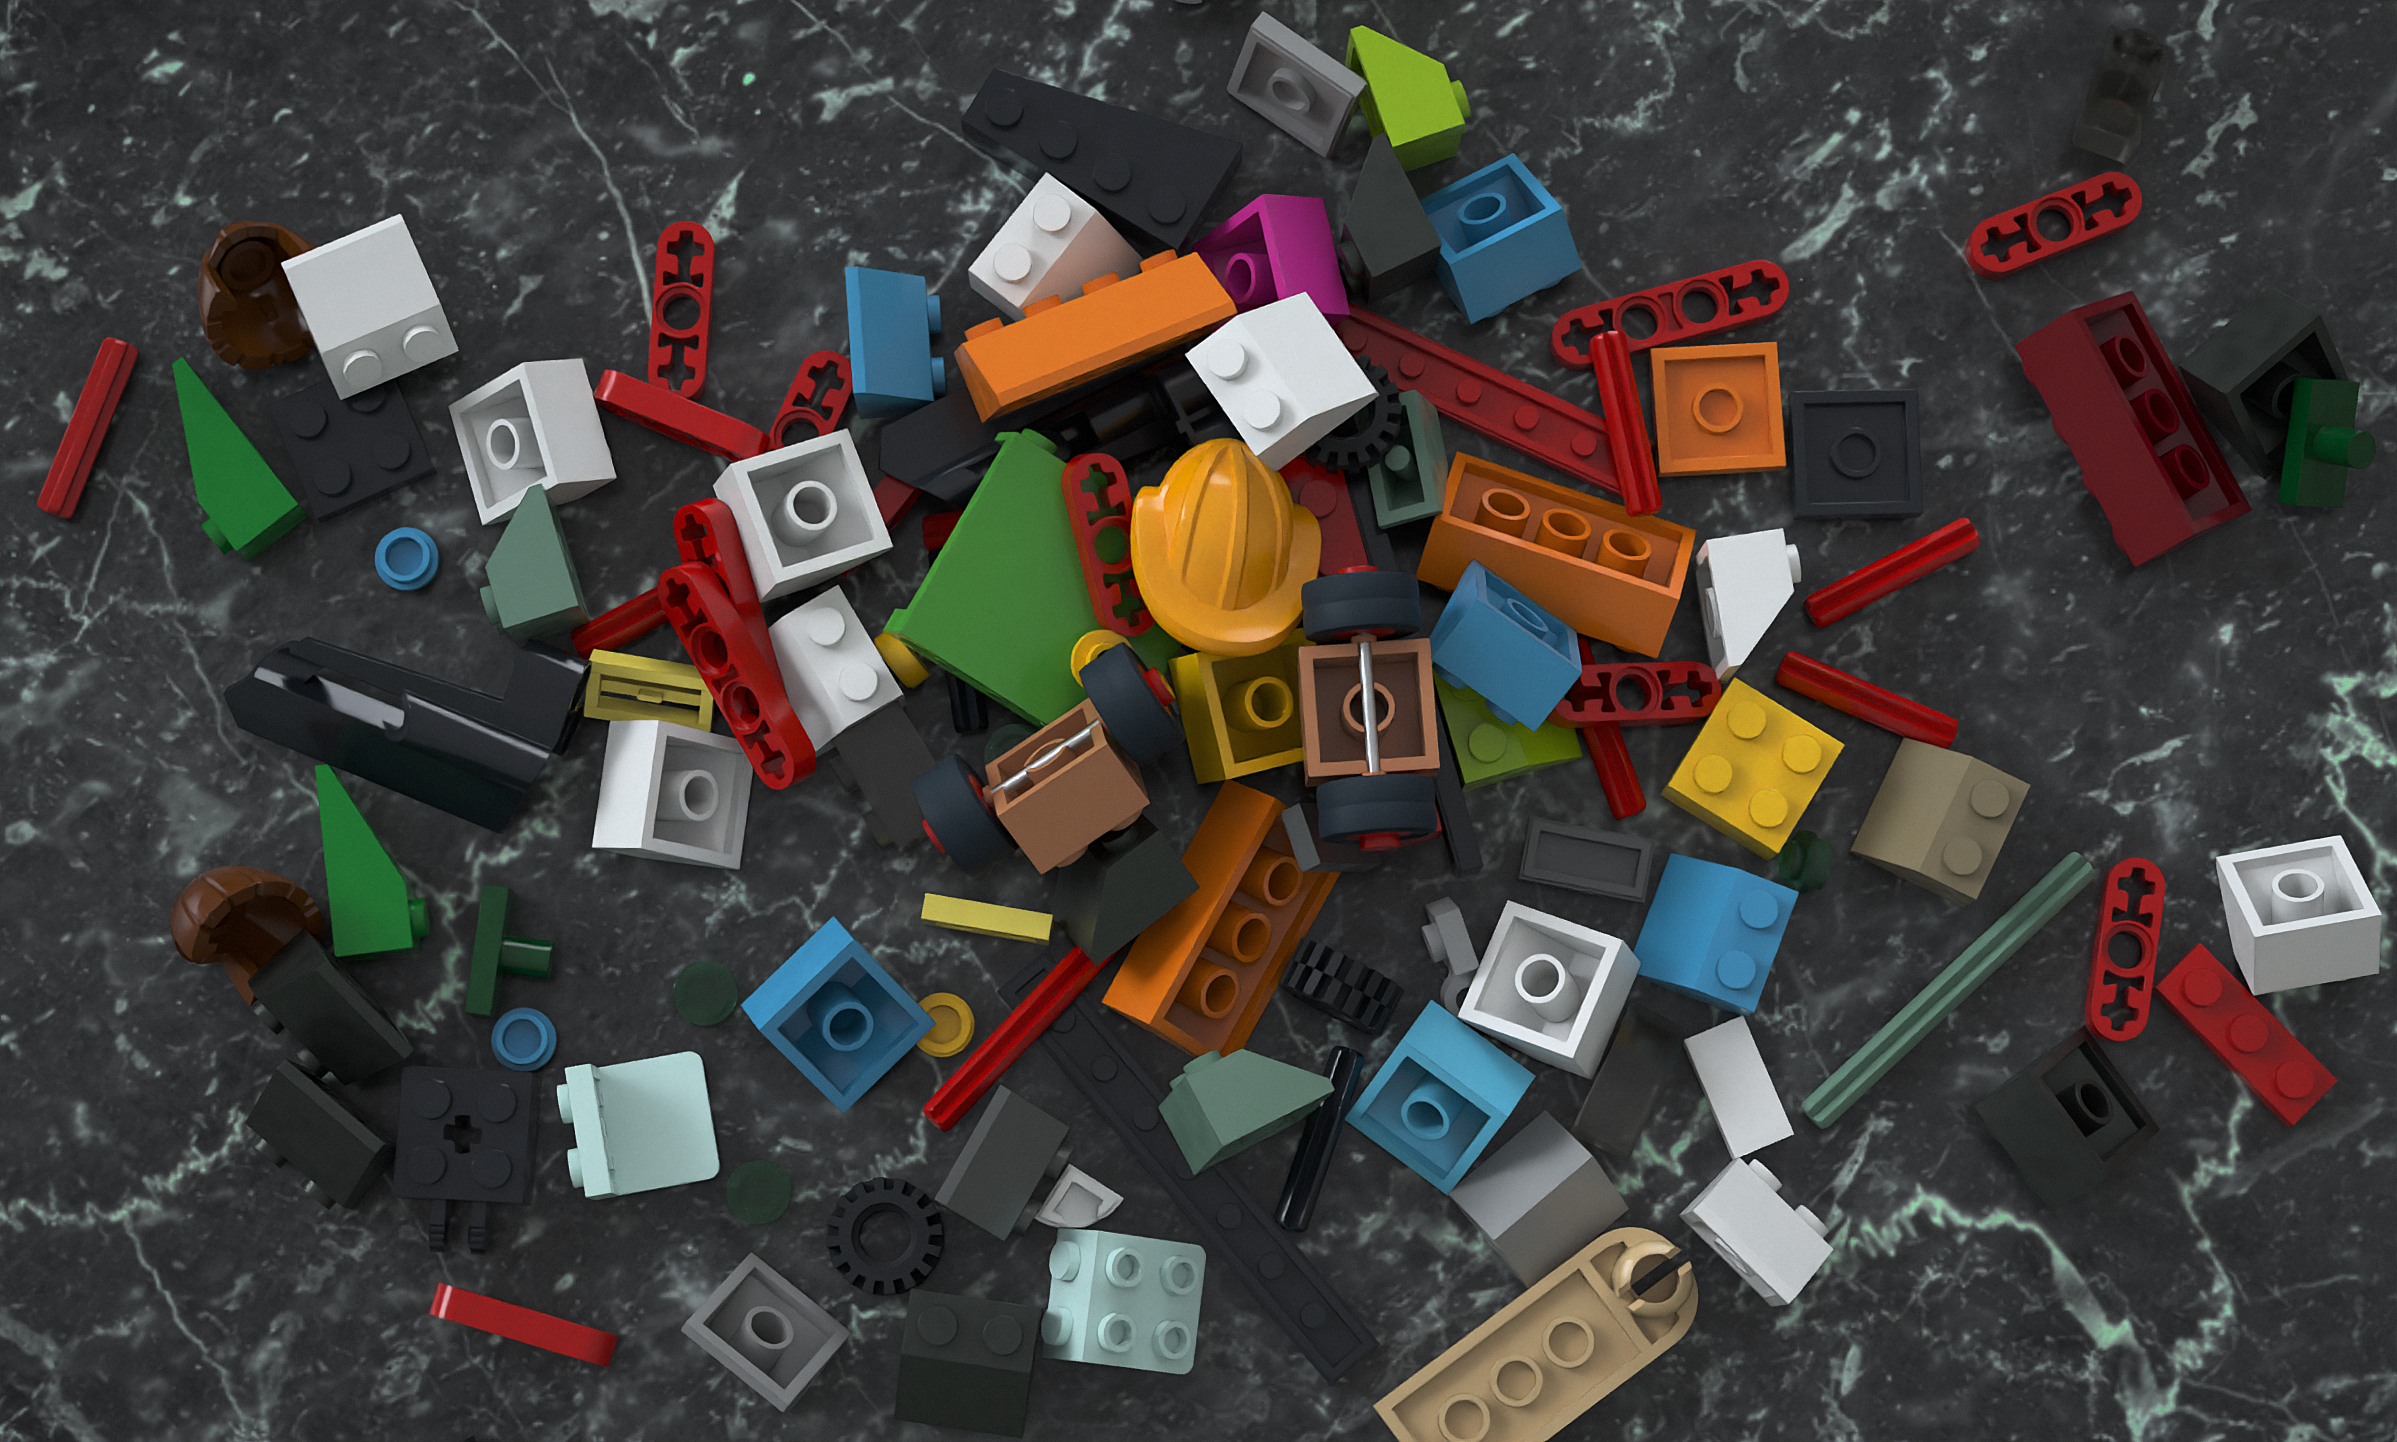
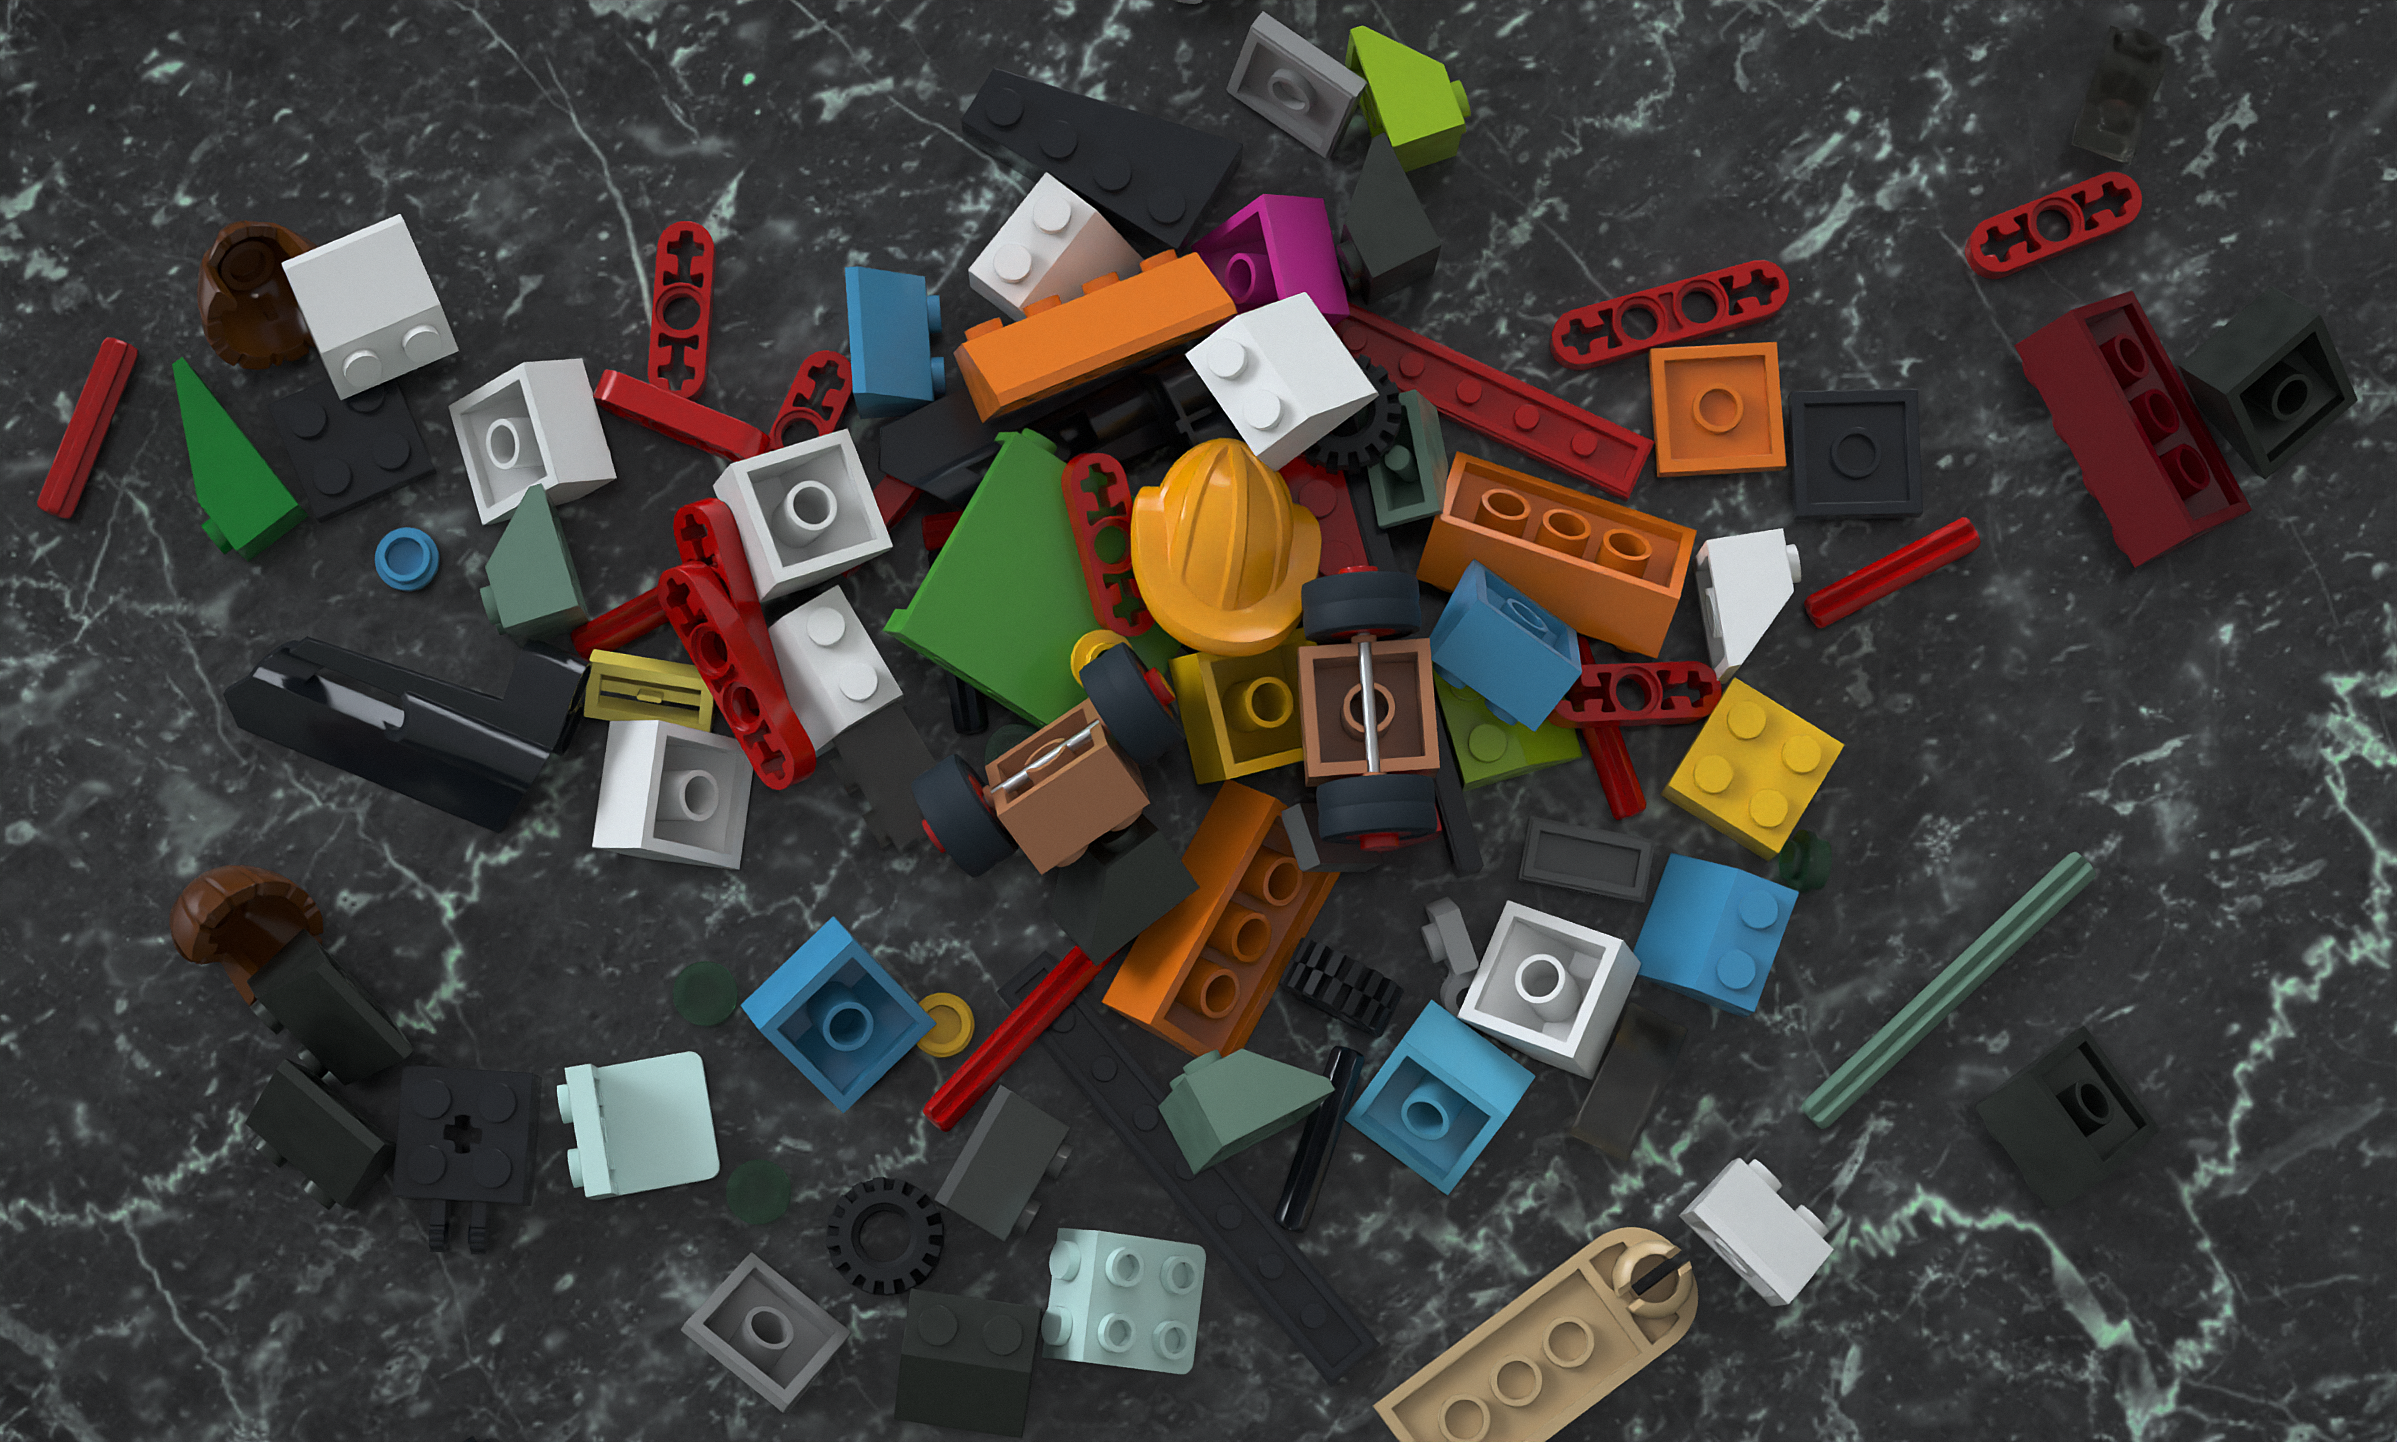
green slope [315,764,430,963] -> none
red beam [428,1282,619,1368] -> none
dark green tile [465,884,555,1020] -> none
dark azure plate [491,1007,557,1072] -> none
yellow tile [873,631,931,689] -> none
light yellow tile [921,893,1054,946] -> none
white tile [1035,1164,1124,1229] -> none
dark azure slope [1419,153,1583,324] -> none
light grey slope [1448,1110,1629,1289] -> none
red axle [1589,331,1663,517] -> none
white tile [1682,1015,1794,1160] -> none
red axle [1775,651,1959,750] -> none
dark tan slope [1849,737,2031,908] -> none
red beam [2085,857,2165,1043] -> none
red plate [2152,943,2338,1127] -> none
white slope [2216,835,2382,996] -> none
dark green tile [2278,377,2376,508] -> none

